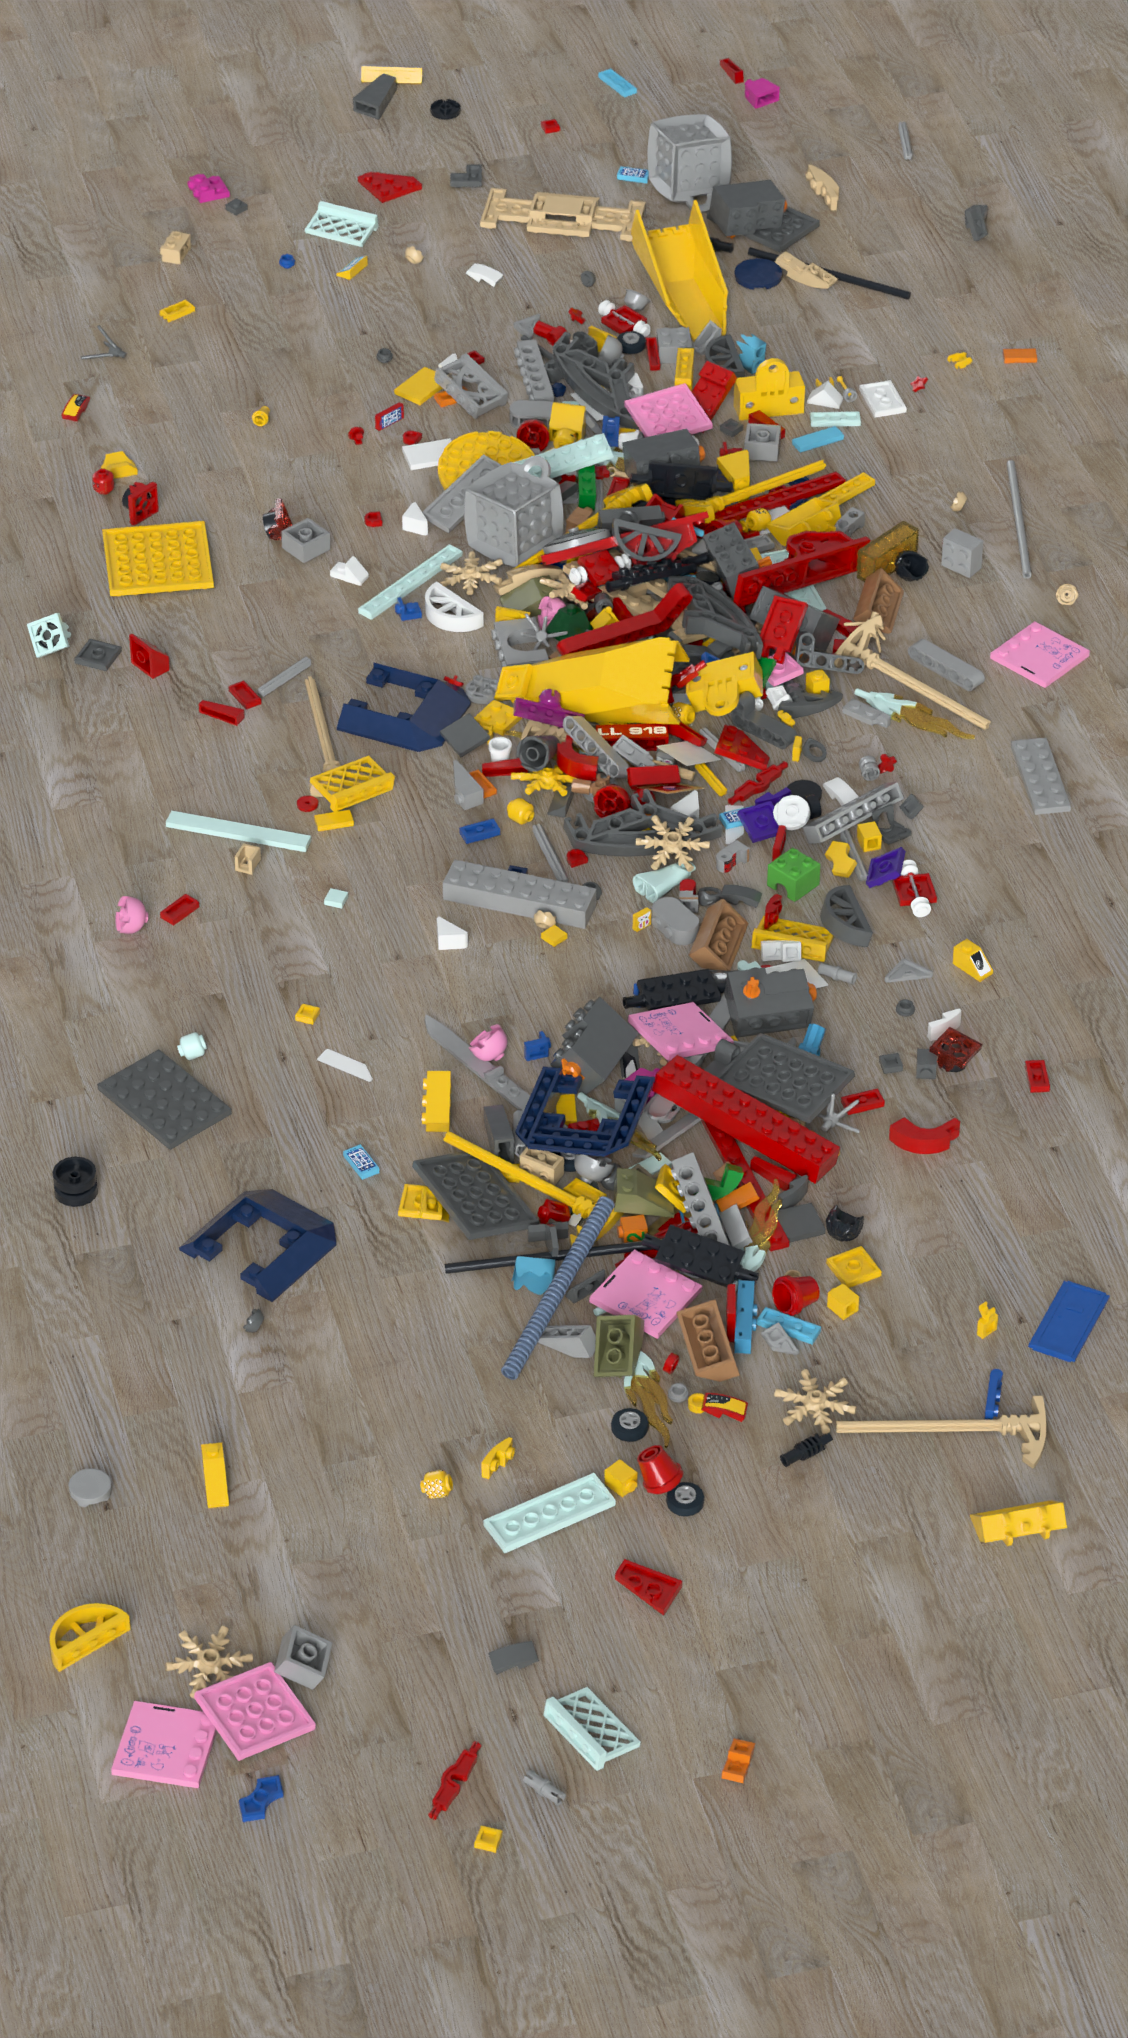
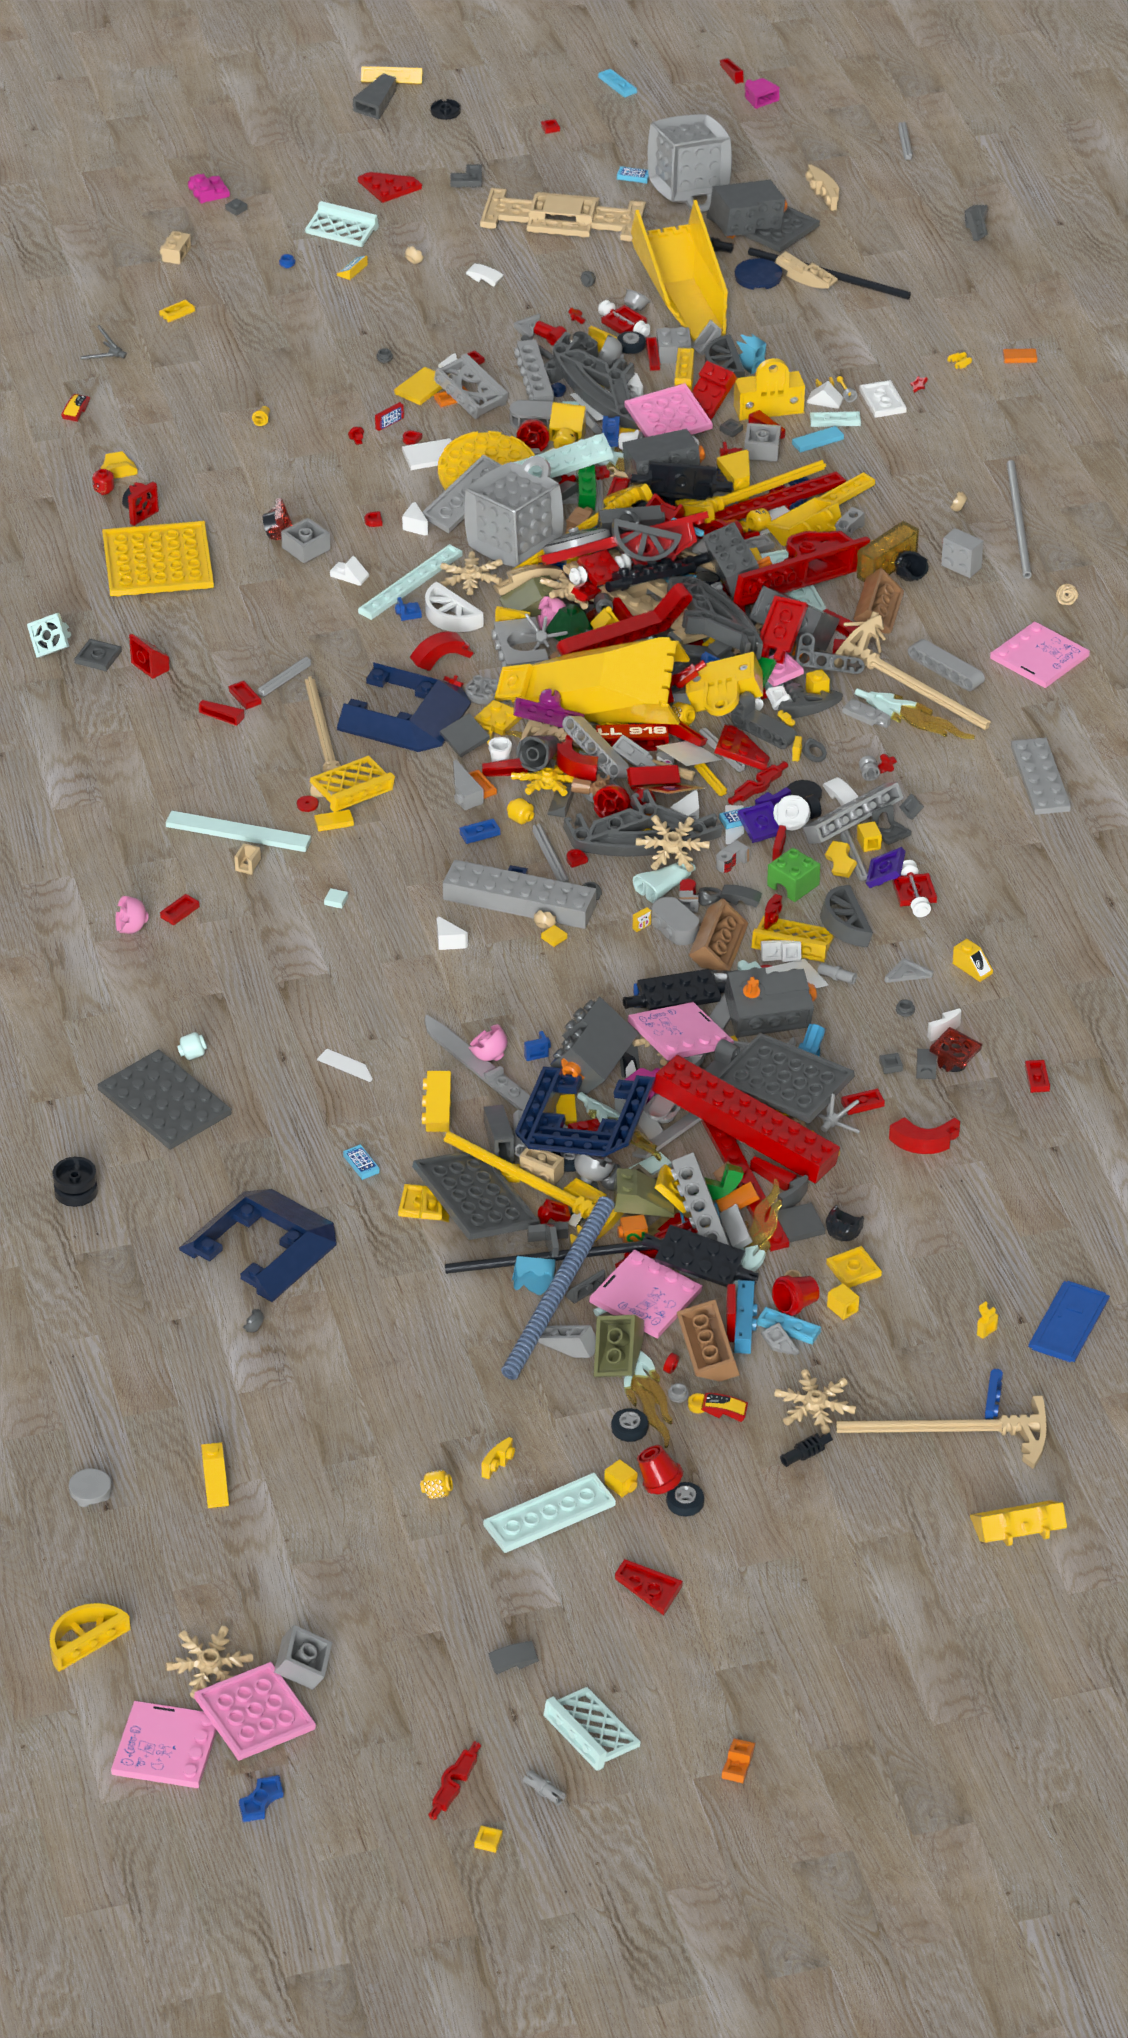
yellow tile [295,1004,320,1025] -> none
none -> red arch [410,631,474,671]

